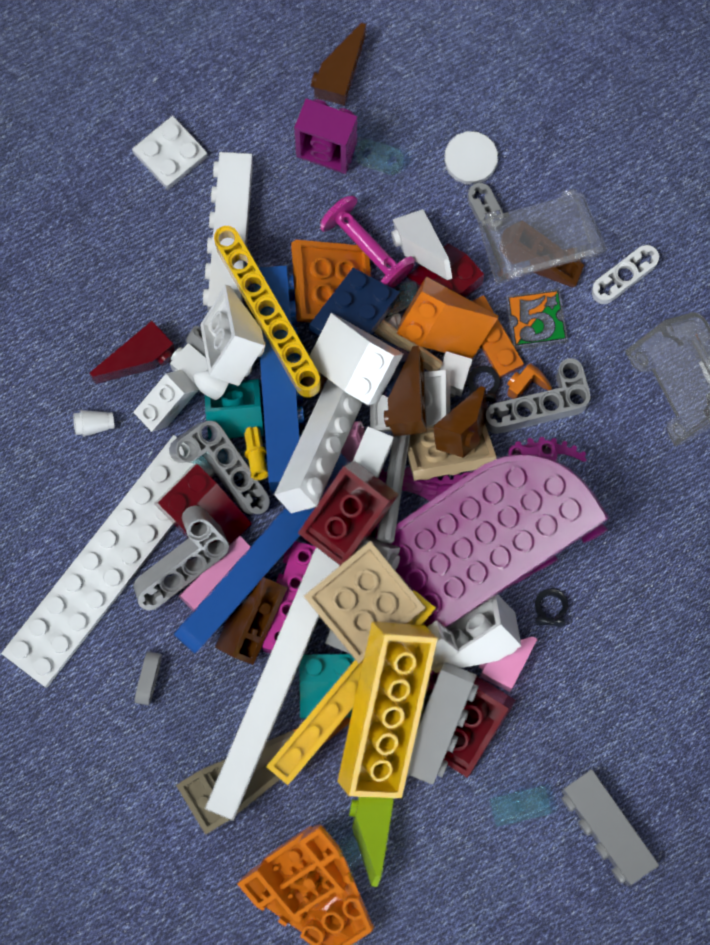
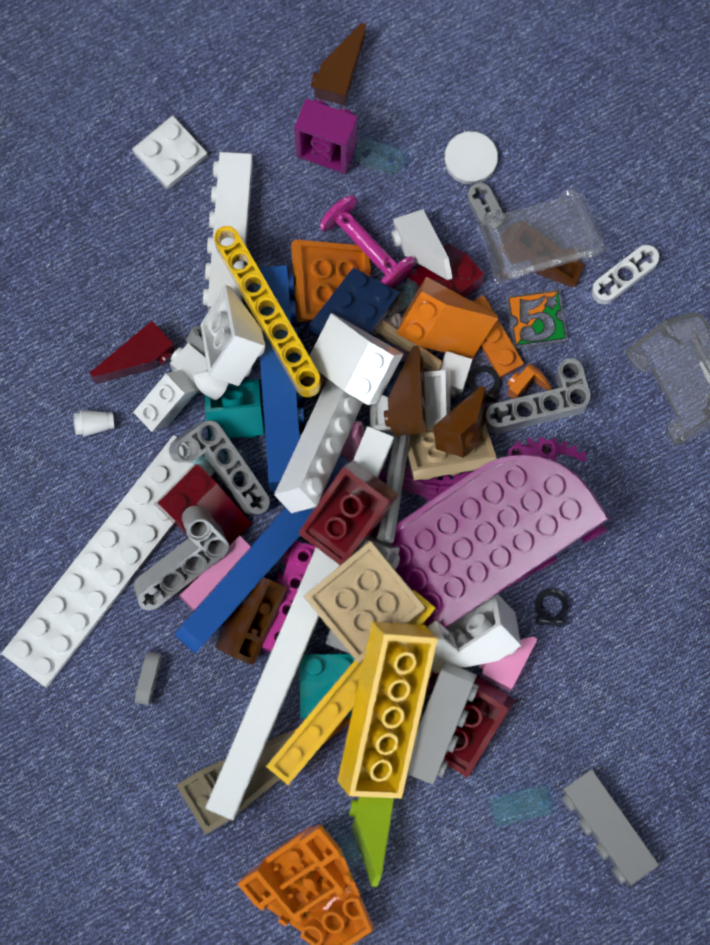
yellow axle [244,427,268,480] -> none

